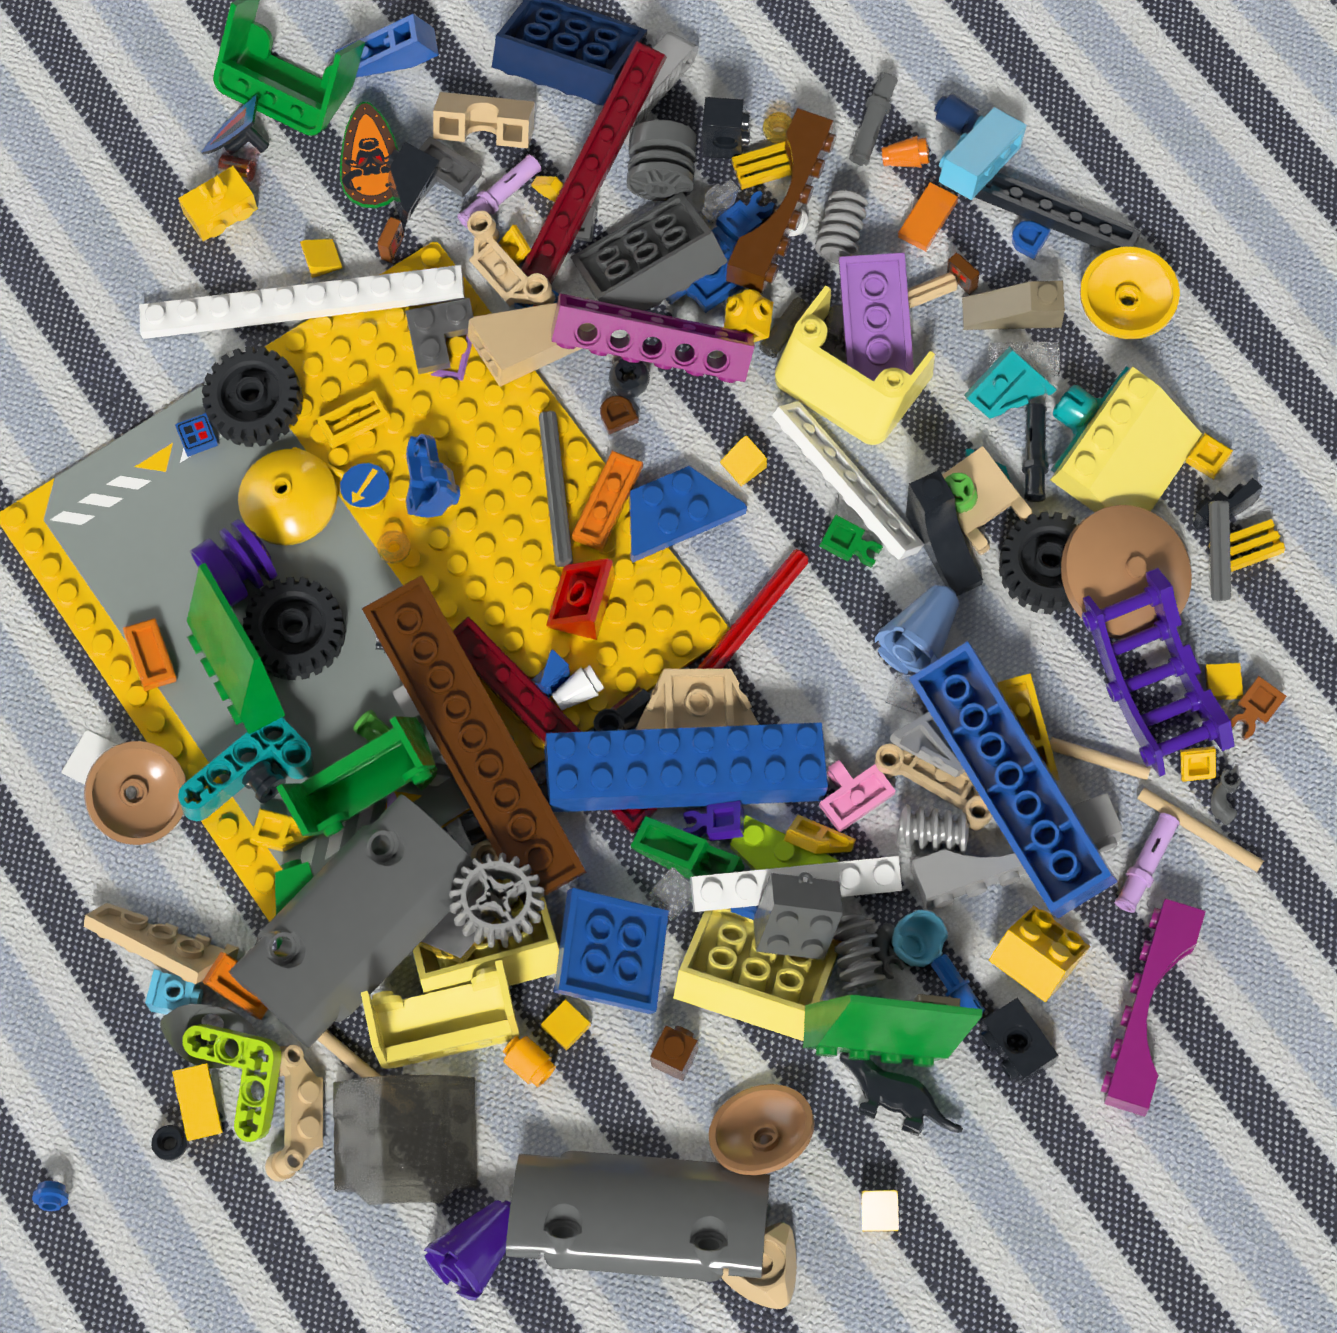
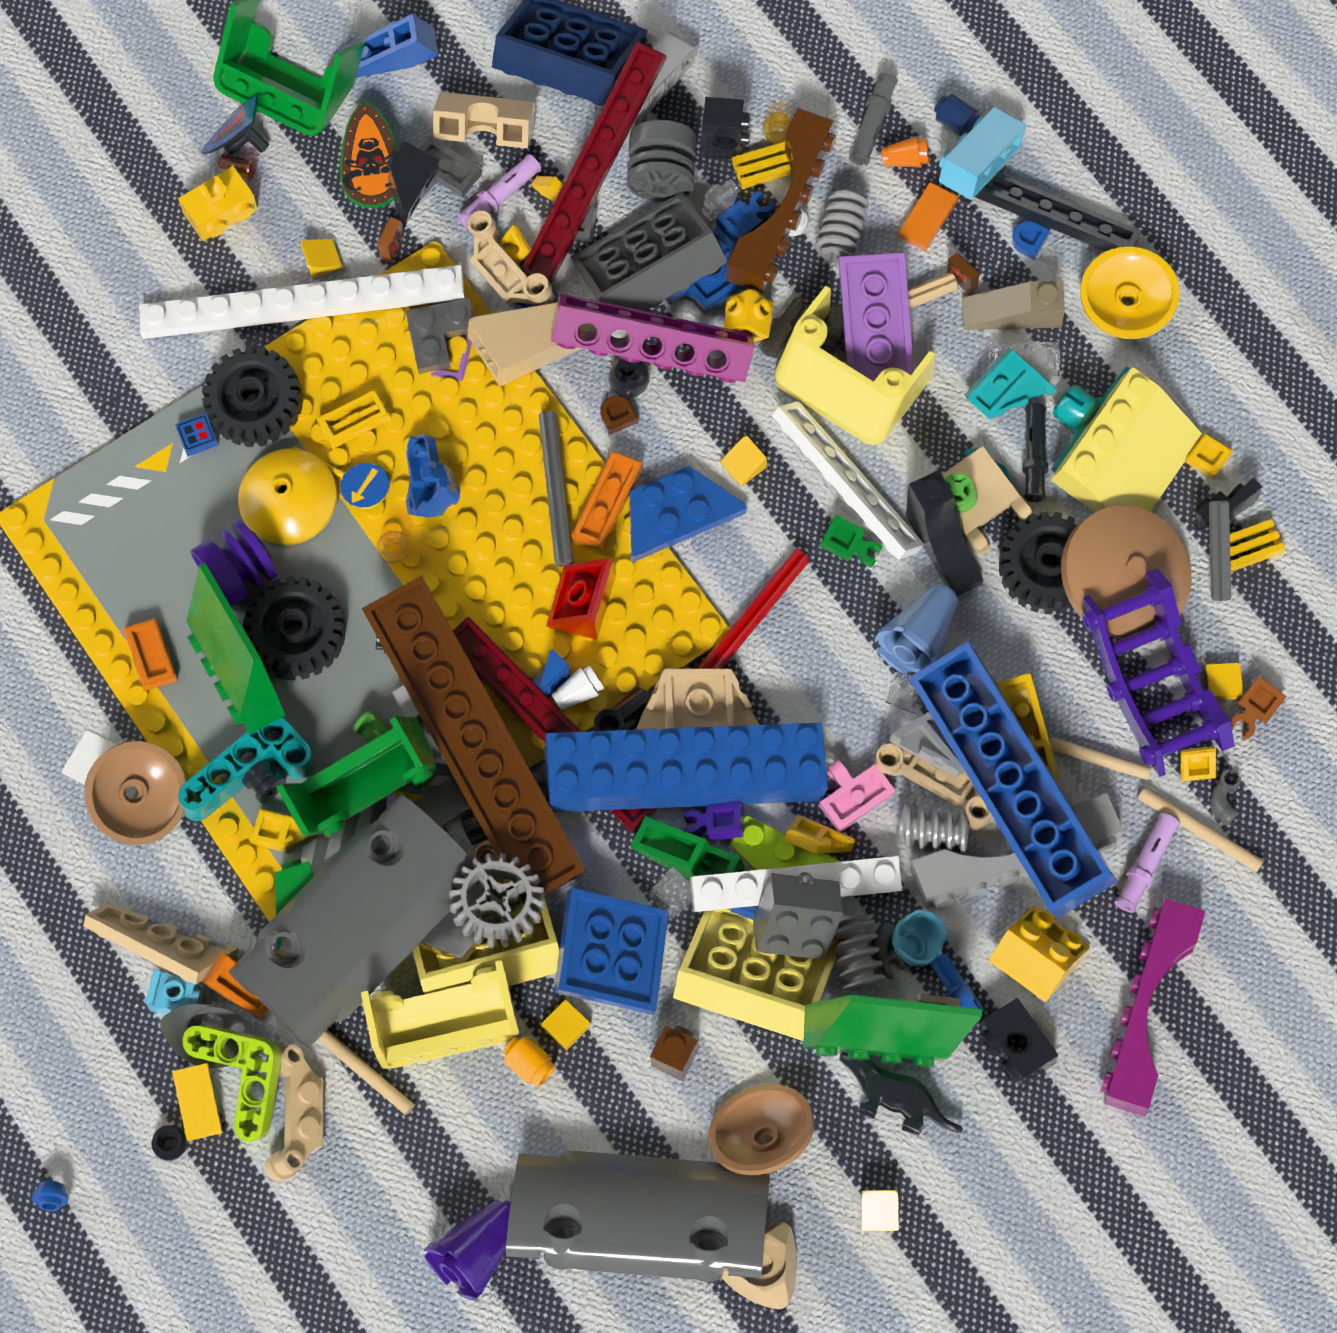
clear smoke slope [333,1075,478,1206] -> none

